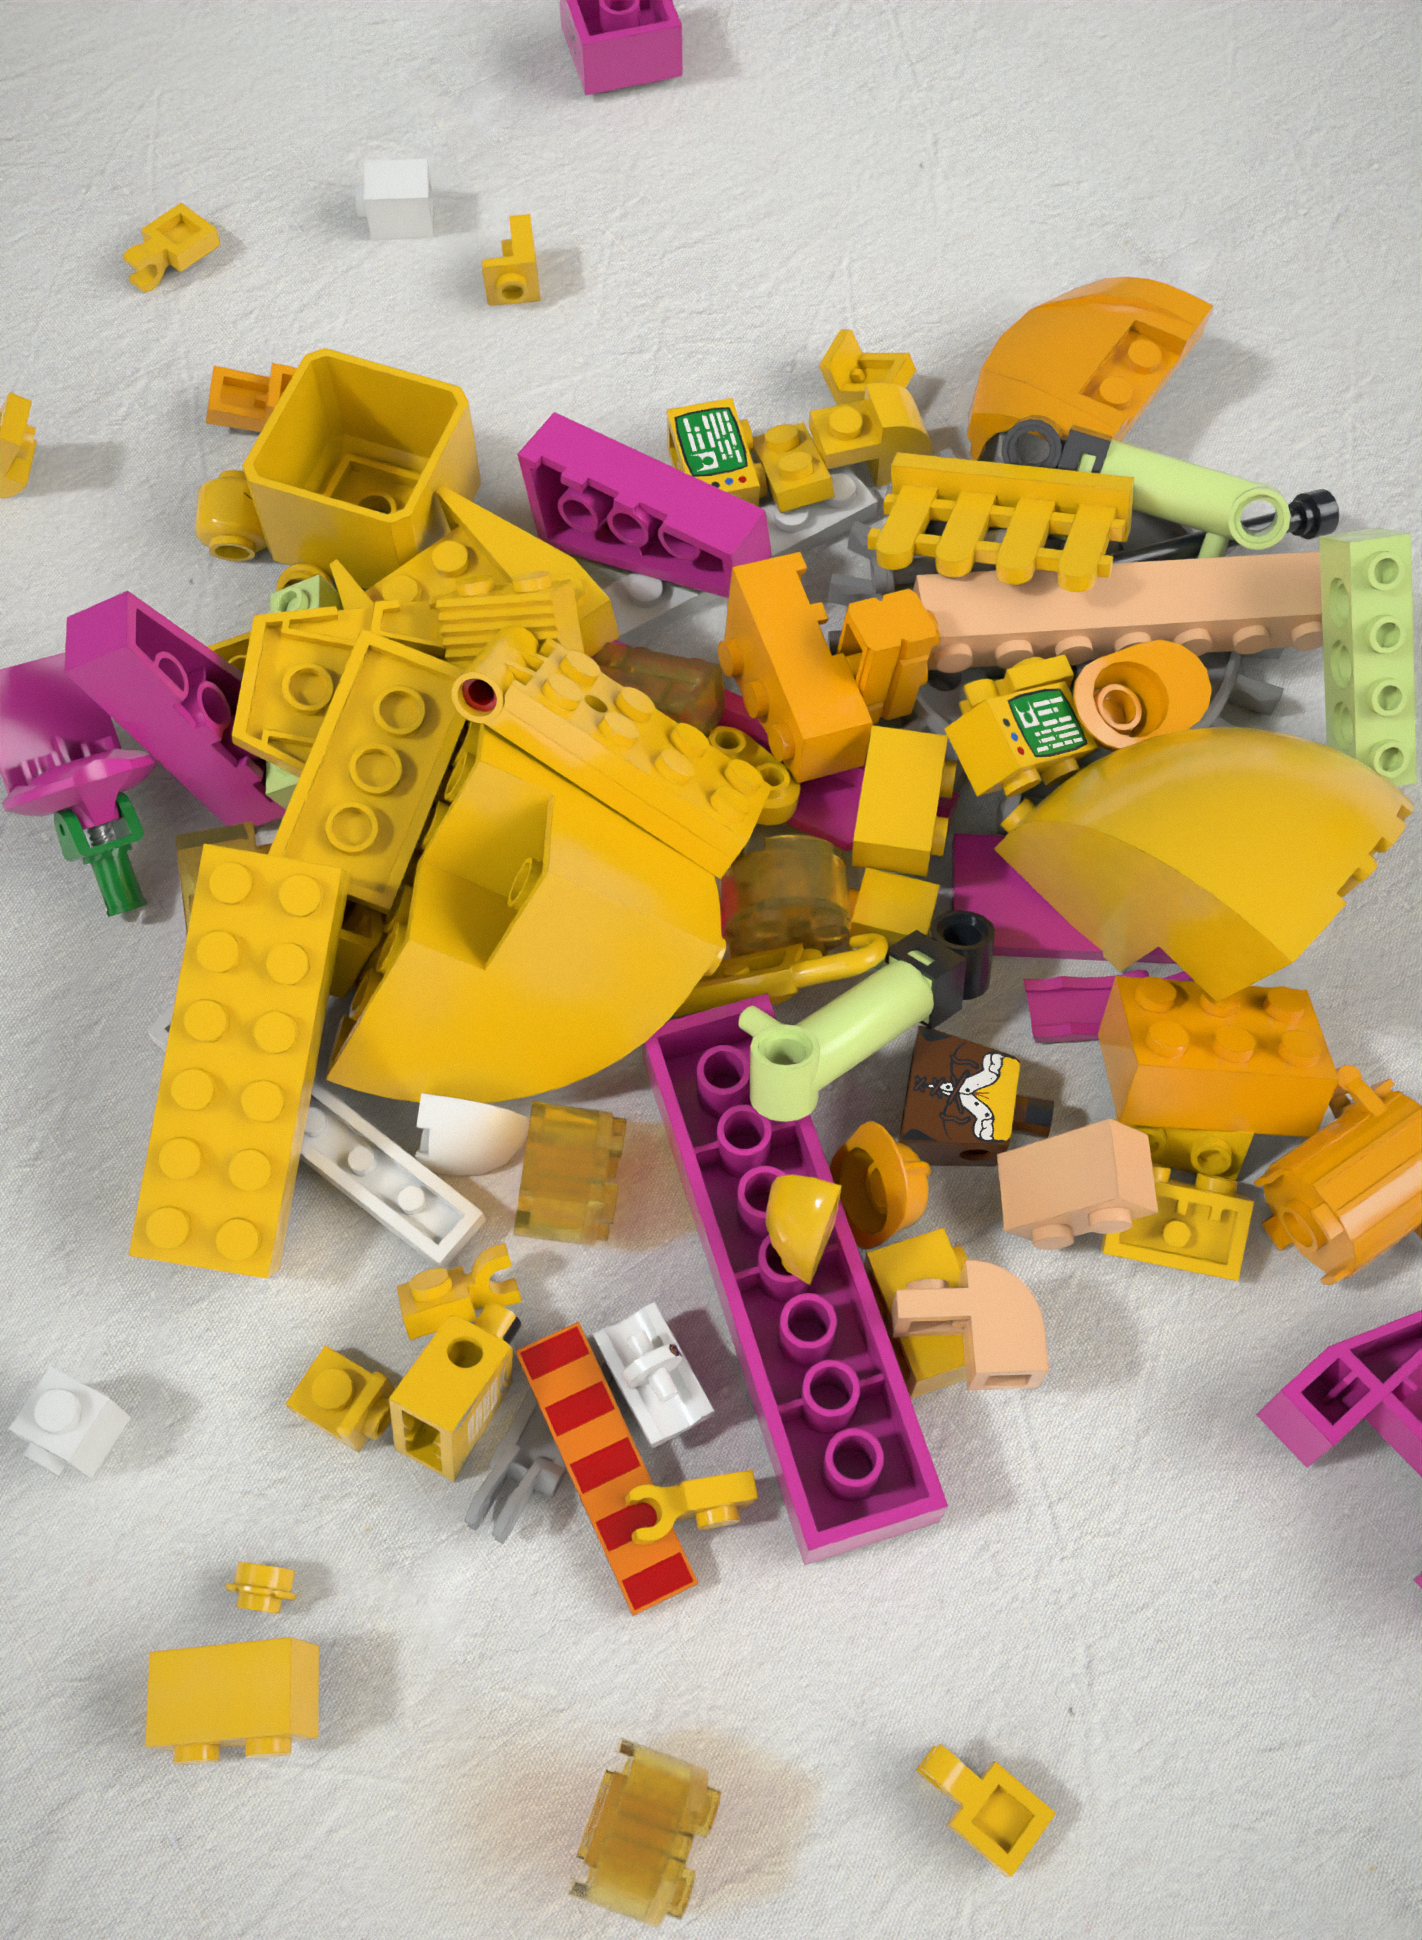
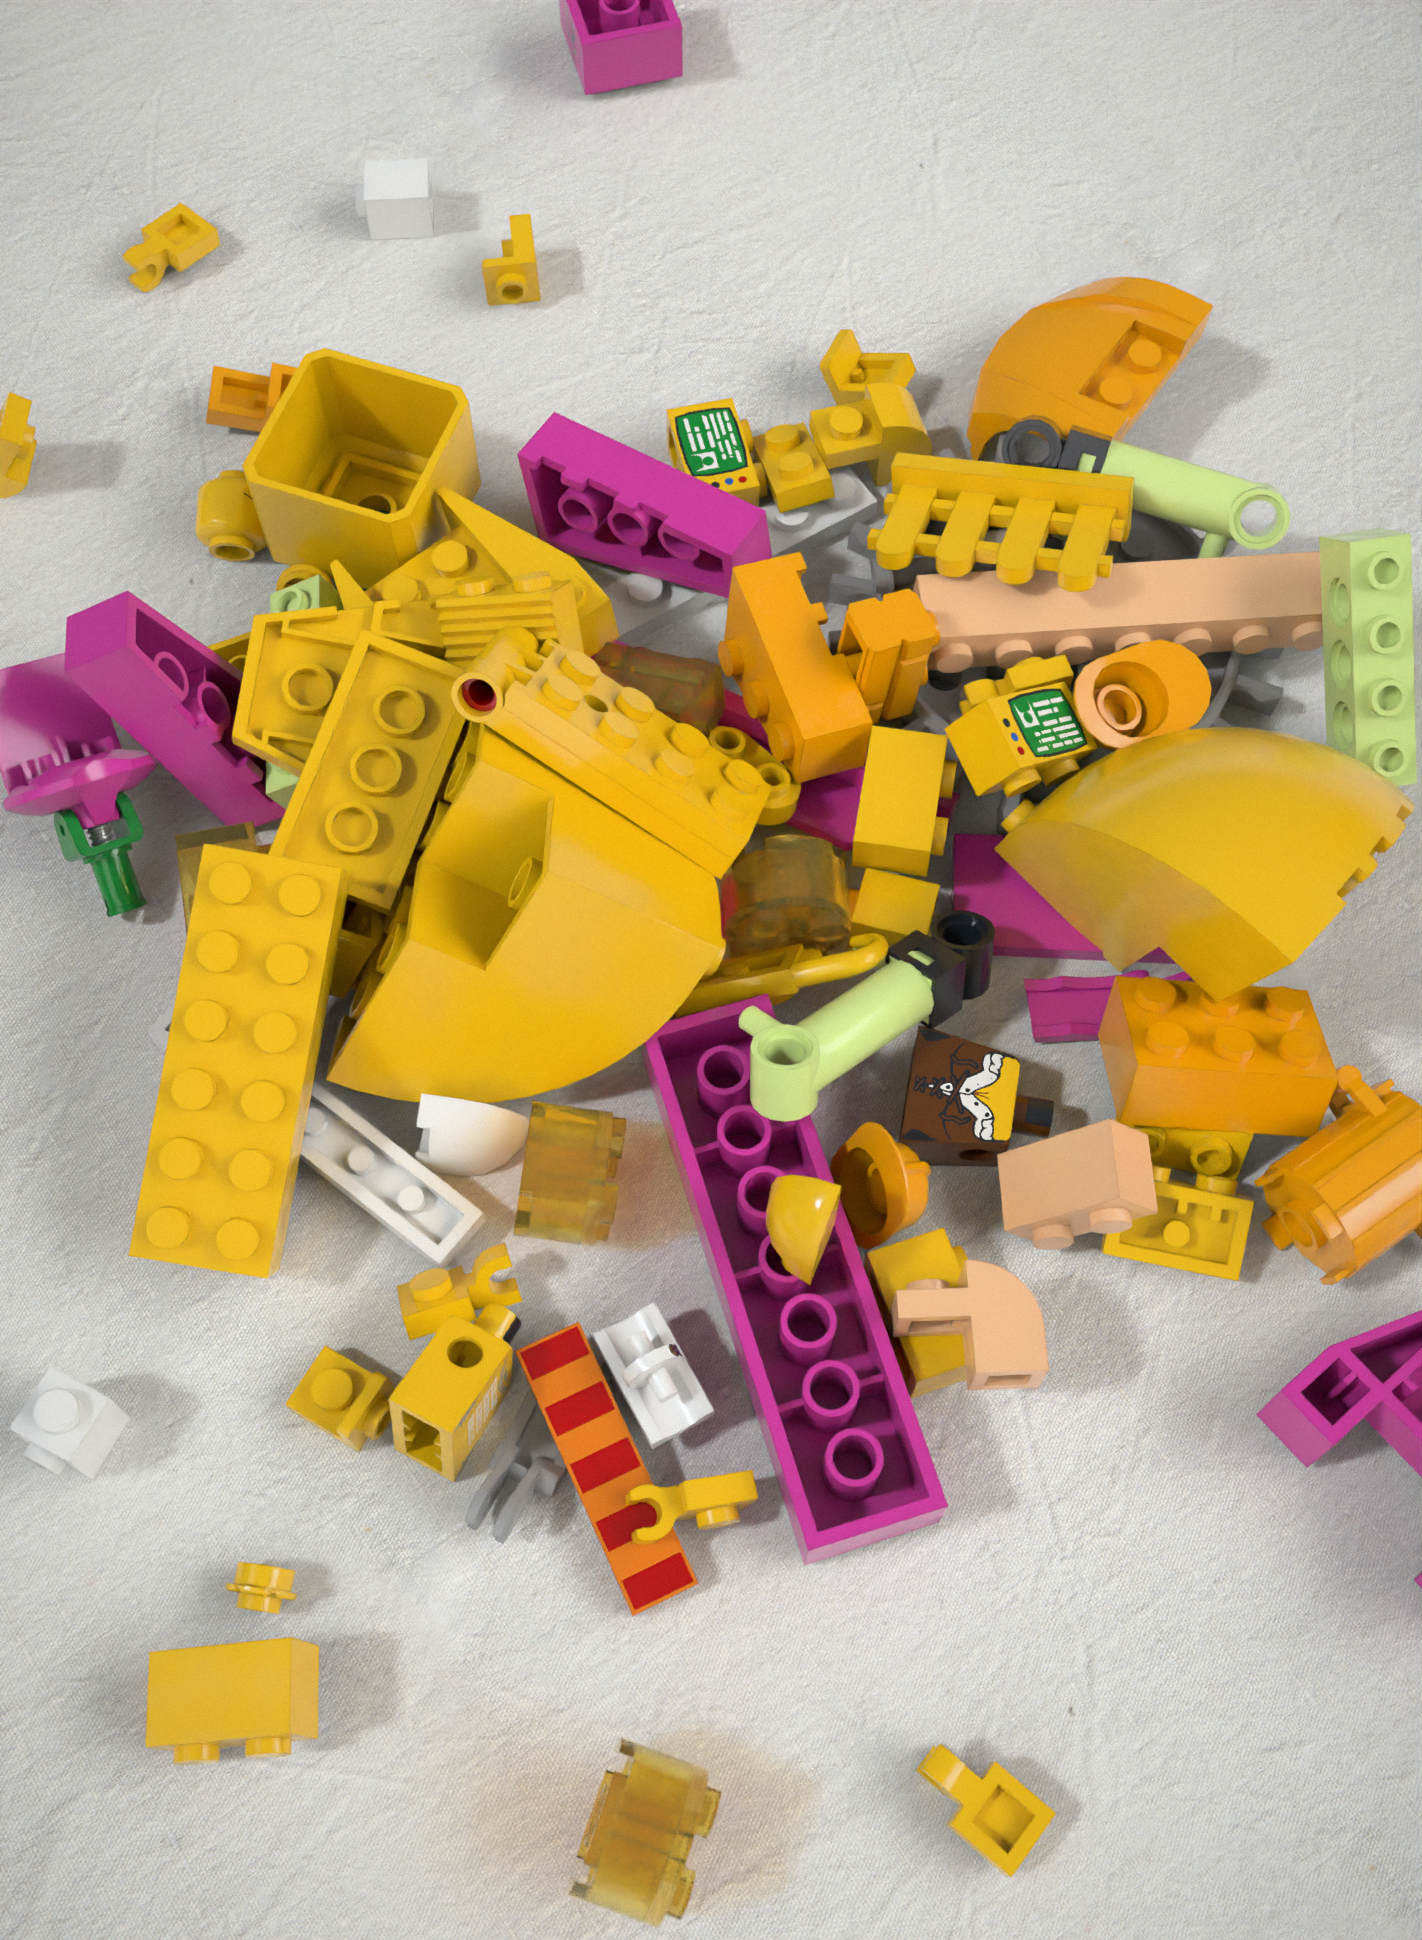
black piece [1108,489,1339,563] -> none

